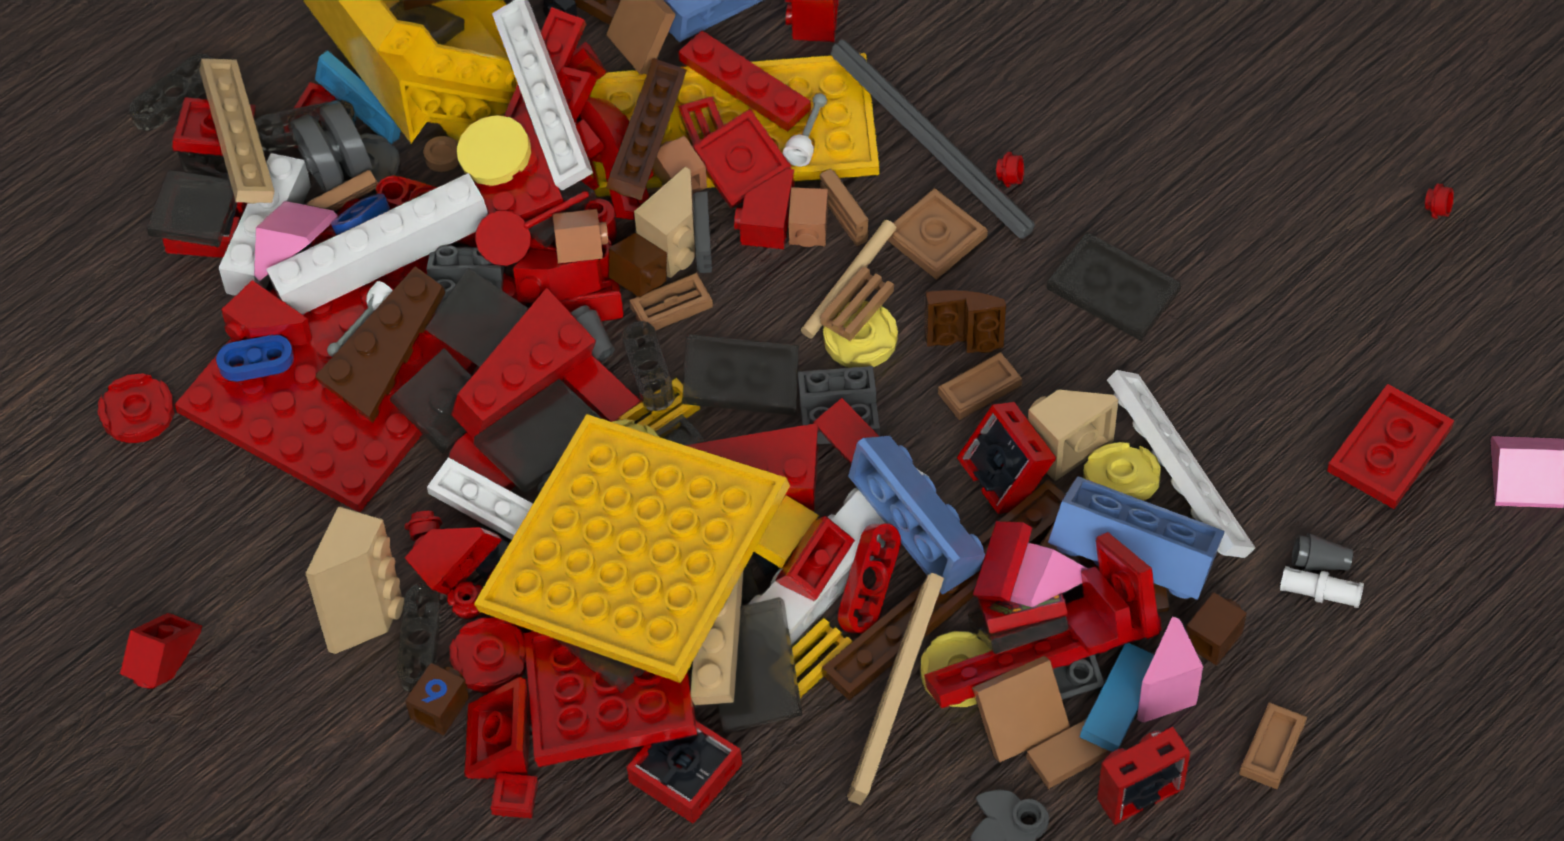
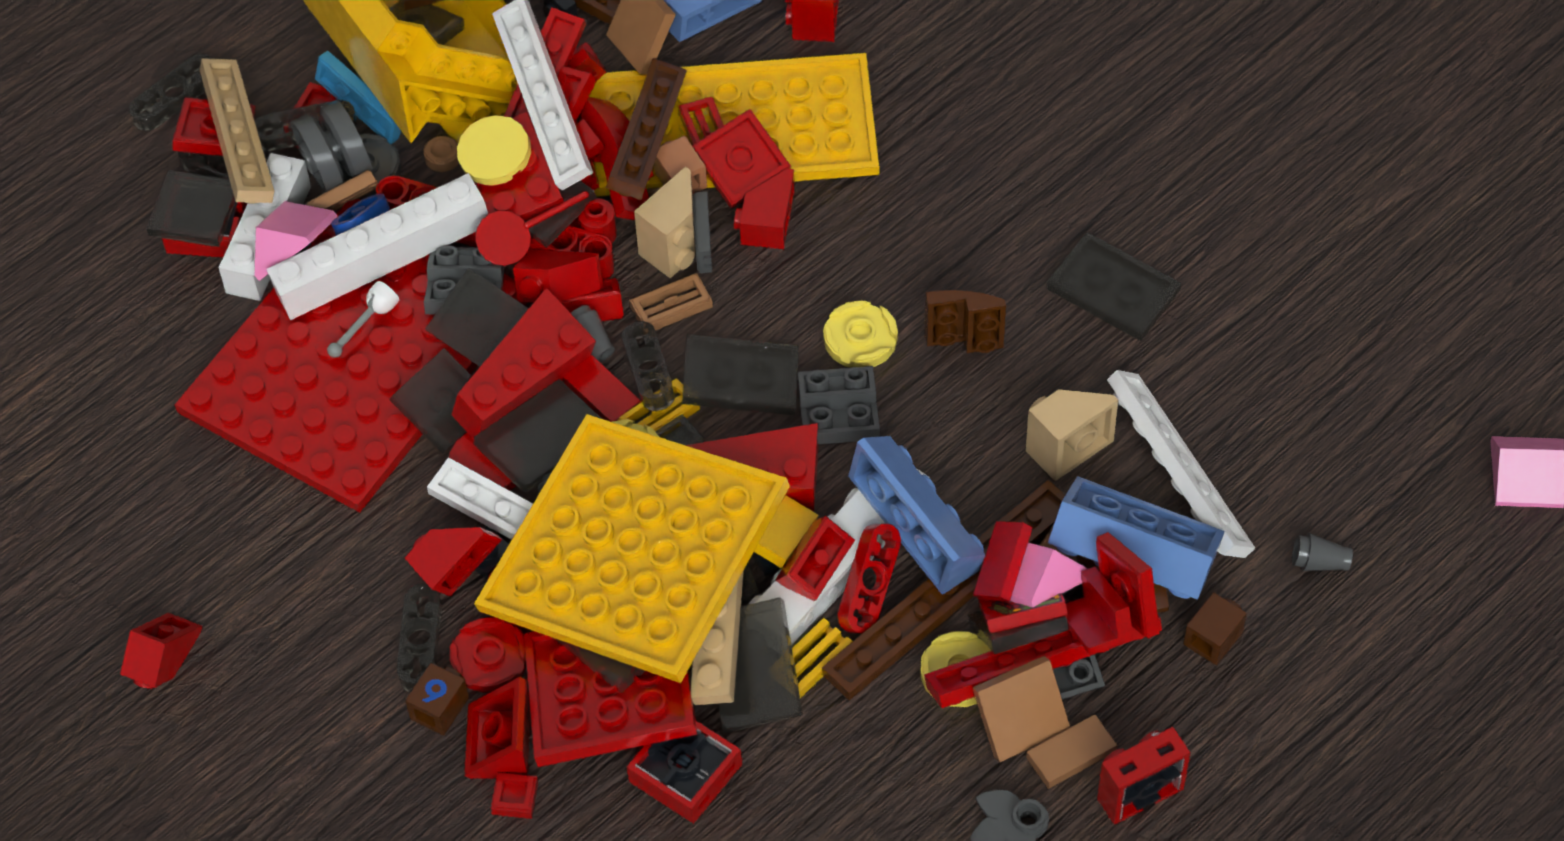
red tile [98,373,174,443] -> none
blue plate [216,335,294,382] -> none
red slope [221,280,312,346] -> none
tan slope [306,506,405,654] -> none
reddish brown wing [315,267,446,423] -> none
red plate [404,511,443,541] -> none
red plate [447,581,483,619] -> none
nougat brick [553,209,609,264] -> none
reddish brown brick [609,232,667,297] -> none
red plate [678,30,811,132] -> none
white hinge [783,93,827,167] -> none
nougat brick [788,187,828,247] -> none
tan bar [801,220,896,339] -> none
red tile [813,398,880,464] -> none
medium nougat tile [820,169,868,247] -> none
medium nougat tile [820,266,894,341] -> none
dark grey axle [831,40,1035,239] -> none
tan tile [847,573,944,805] -> none
medium nougat tile [887,188,988,280] -> none
medium nougat tile [938,352,1022,420] -> none
piece [957,402,1056,514] -> none
red plate [996,152,1024,188] -> none
dark azure tile [1079,643,1154,752] -> none
light yellow tile [1083,442,1161,501] -> none
bright pink slope [1137,616,1203,722] -> none
medium nougat tile [1239,702,1307,790] -> none
white pin [1280,566,1364,608] -> none
red plate [1327,384,1454,509] -> none
red plate [1425,183,1454,219] -> none

